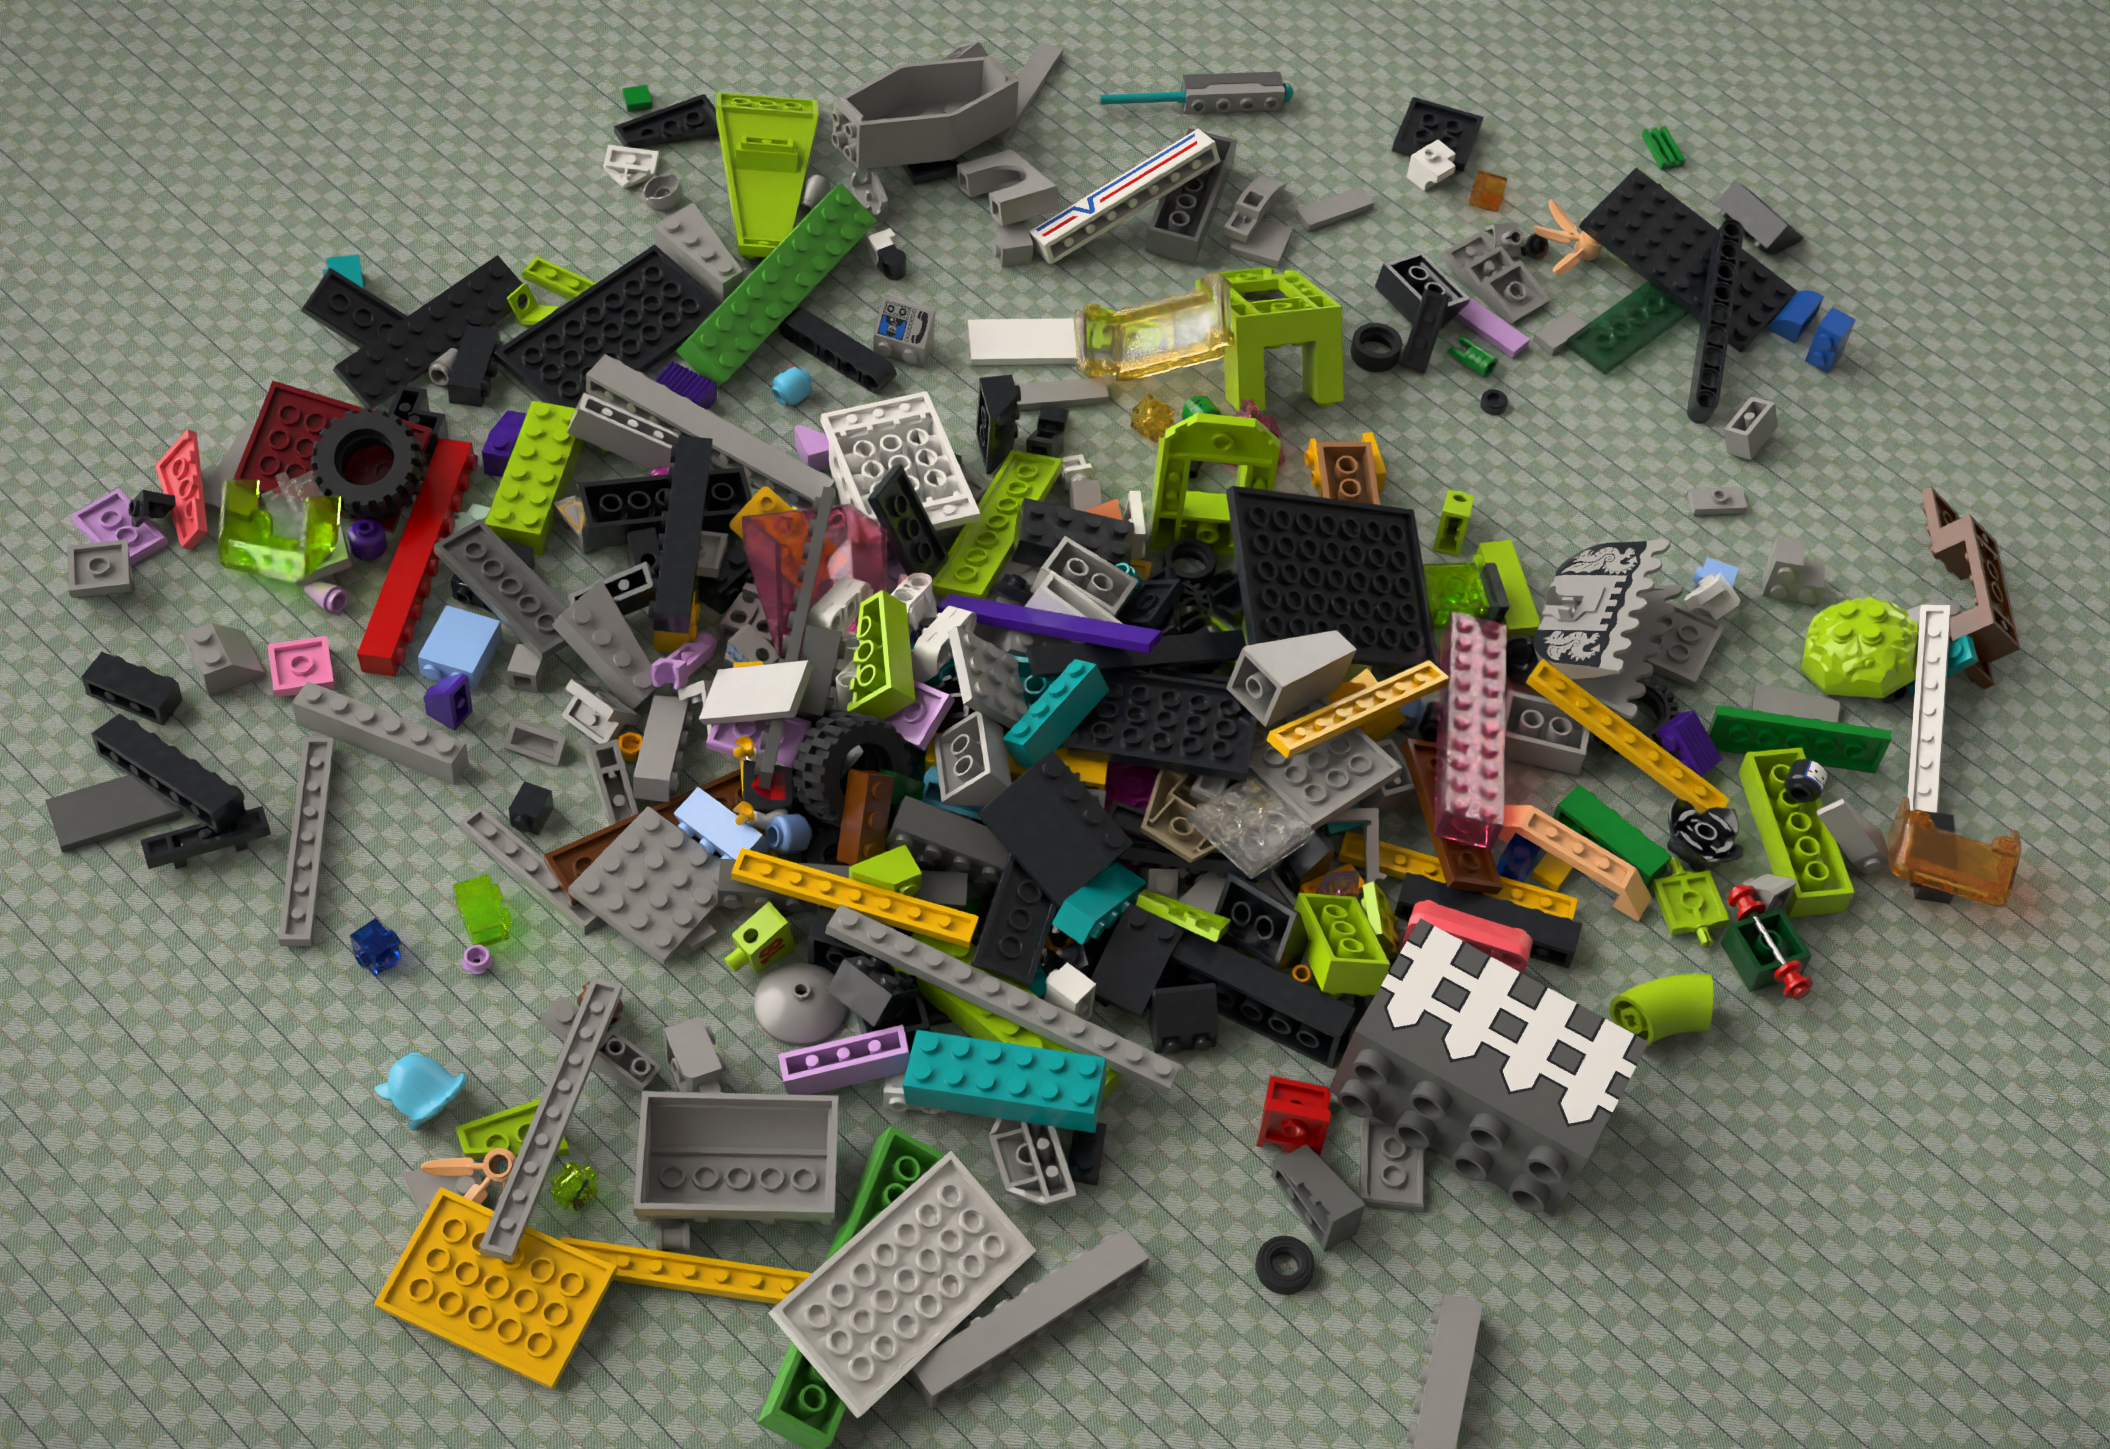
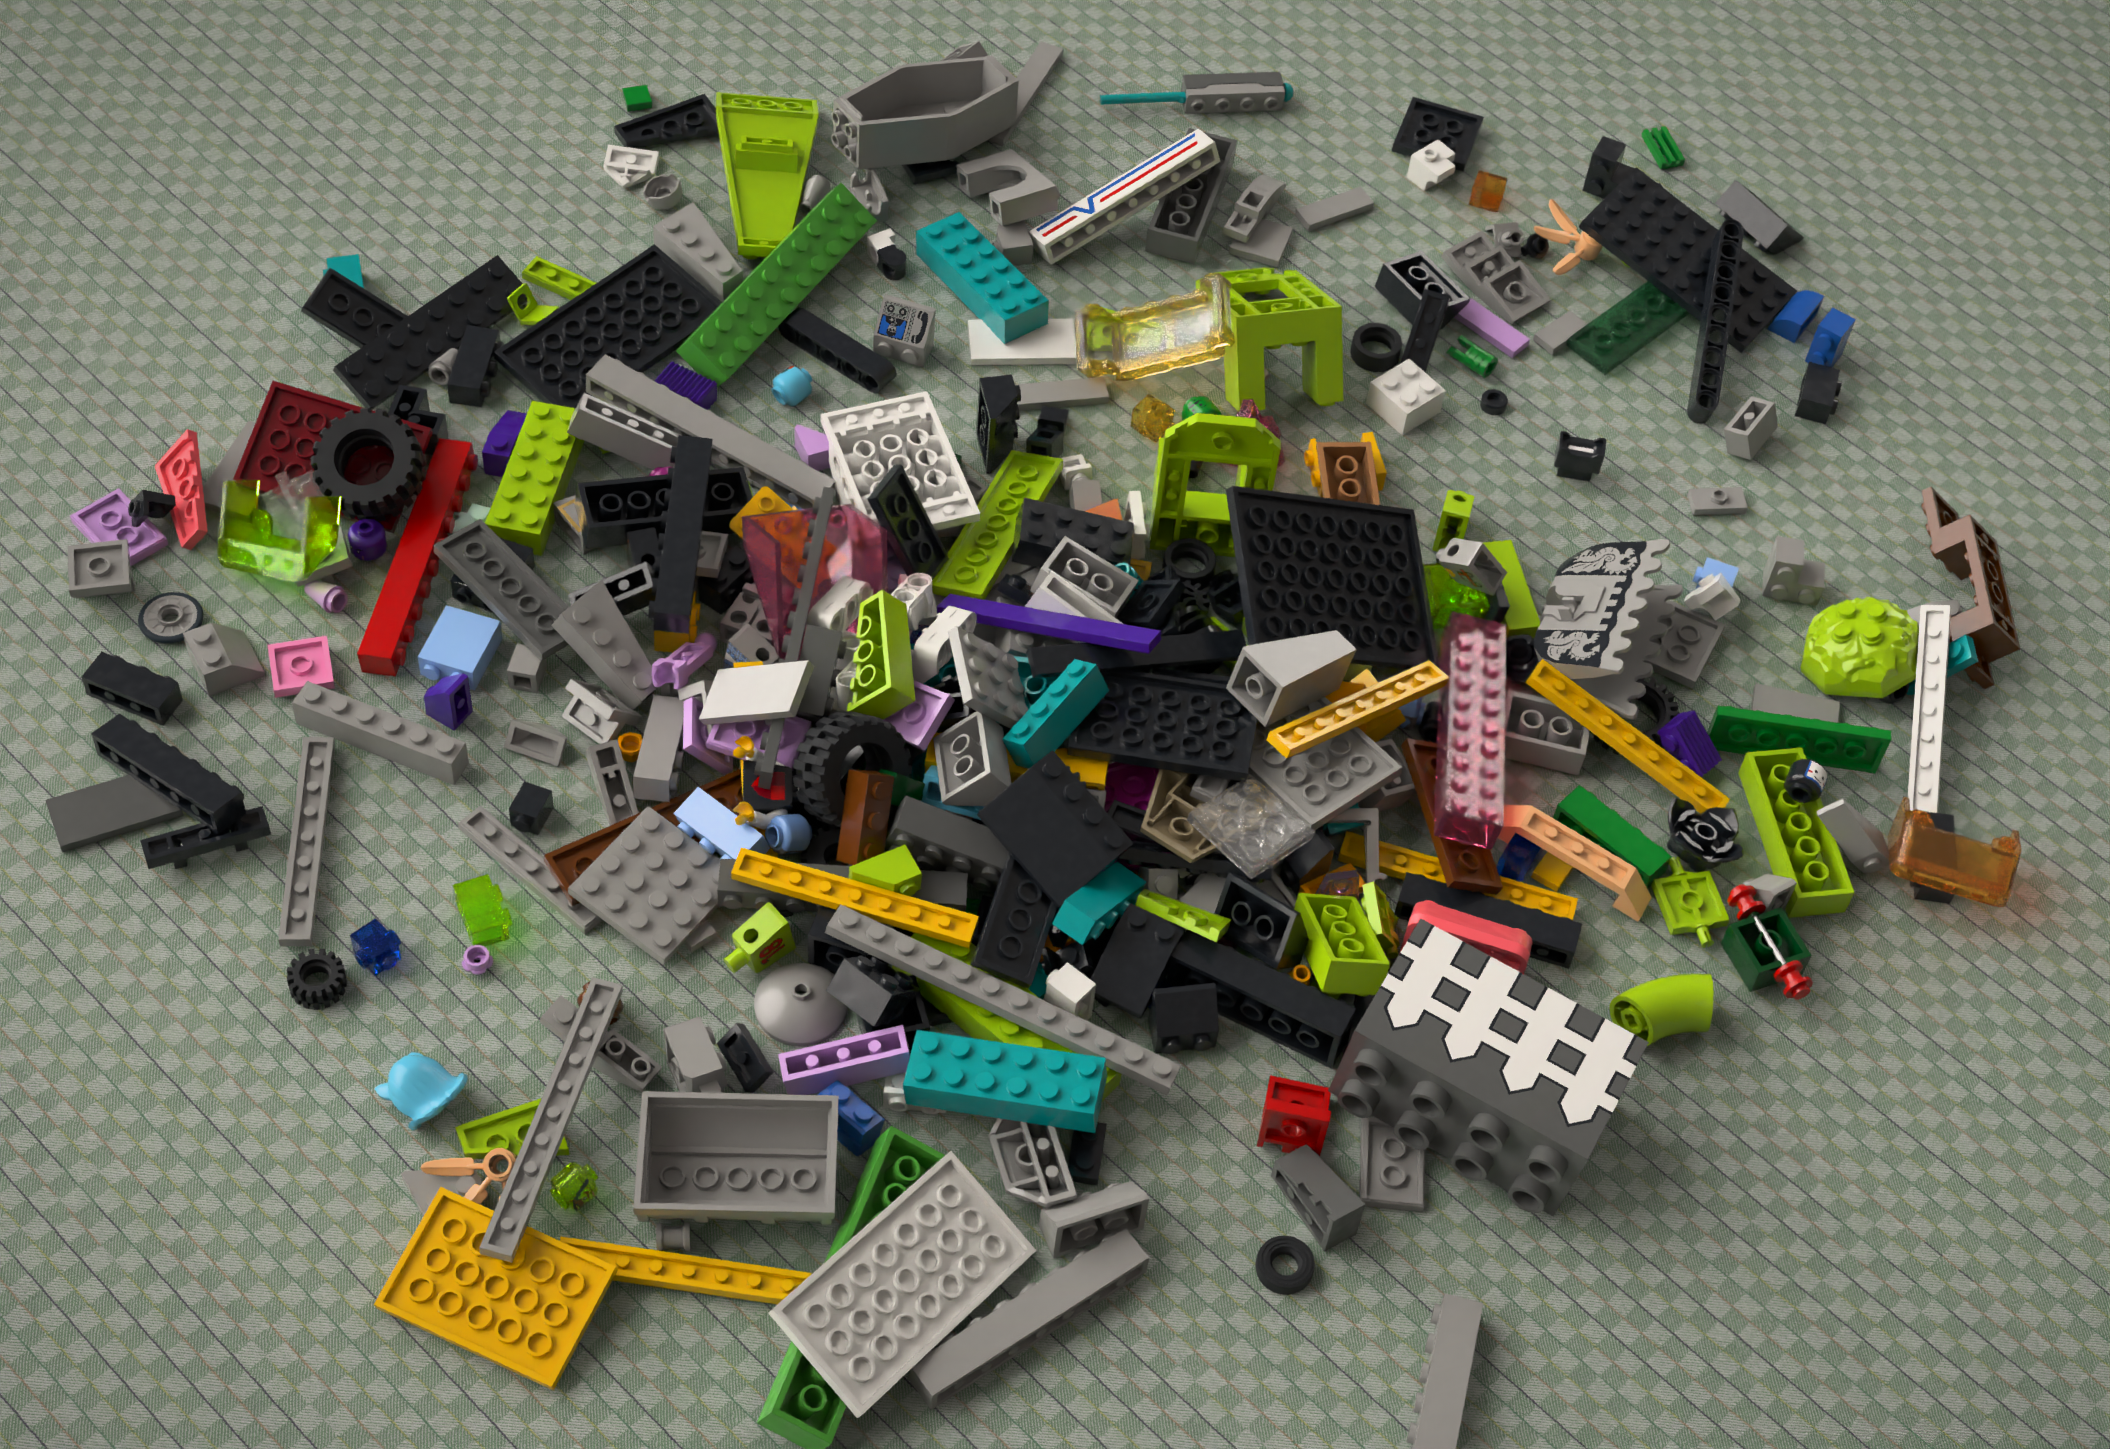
none -> light grey wheel [138,592,204,644]
none -> black tyre [286,948,347,1010]
none -> lavender plate [683,697,733,775]
none -> black plate [717,1023,774,1093]
none -> blue brick [818,1080,885,1157]
none -> teal brick [916,212,1049,344]
none -> light grey slope [1039,1181,1149,1258]
none -> white brick [1366,359,1446,435]
none -> light grey torso [1436,538,1507,595]
none -> black piece [1554,431,1606,482]
none -> black brick [1582,136,1644,199]
none -> black brick [1795,362,1842,424]

